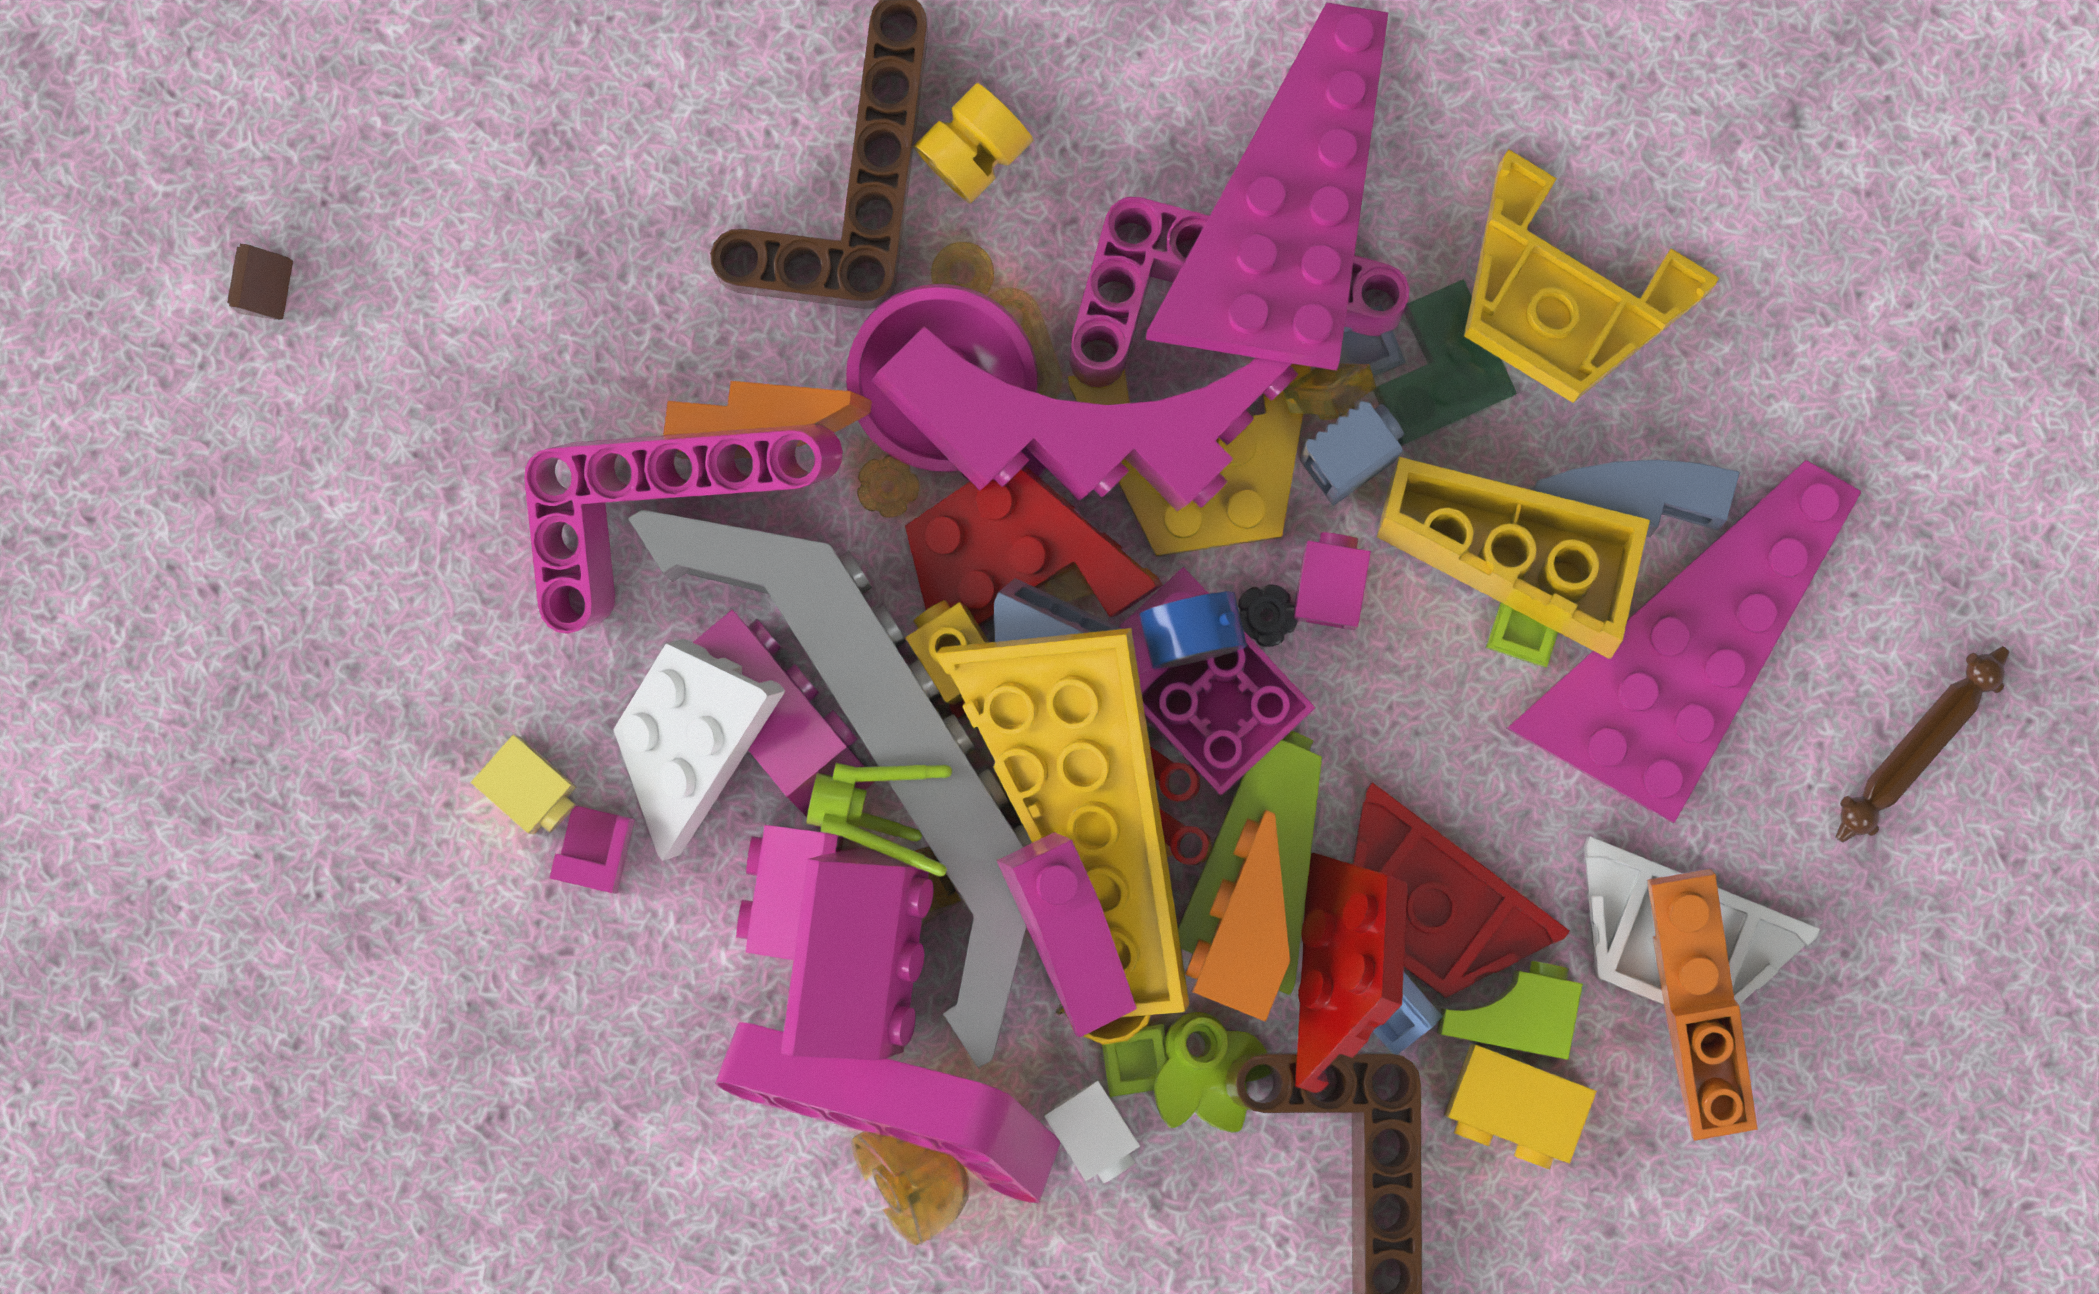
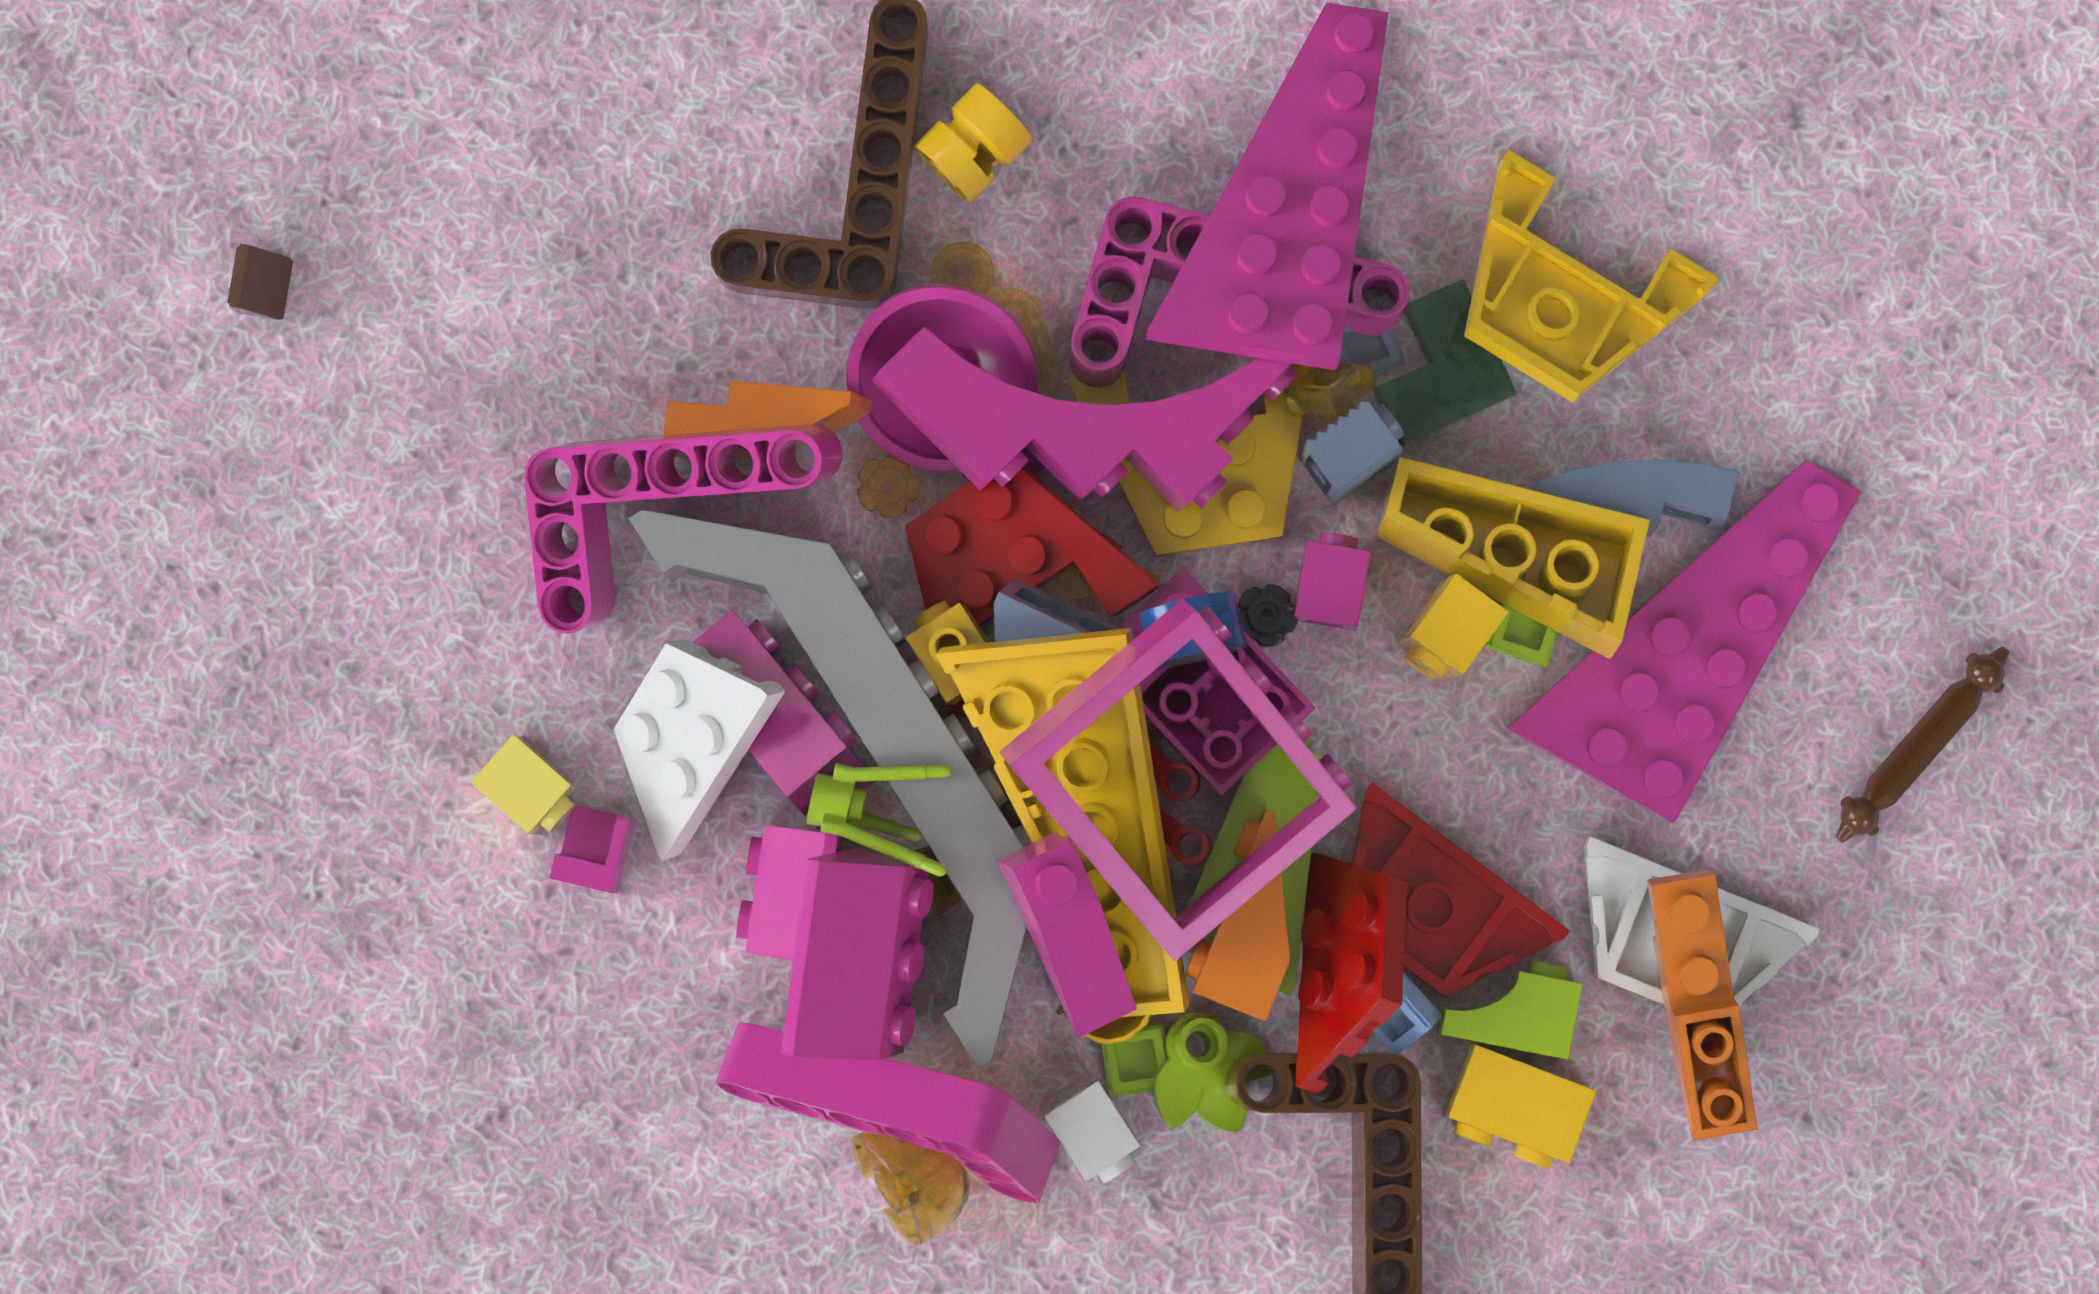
none -> dark pink window [999,599,1357,962]
none -> yellow brick [1397,573,1509,681]

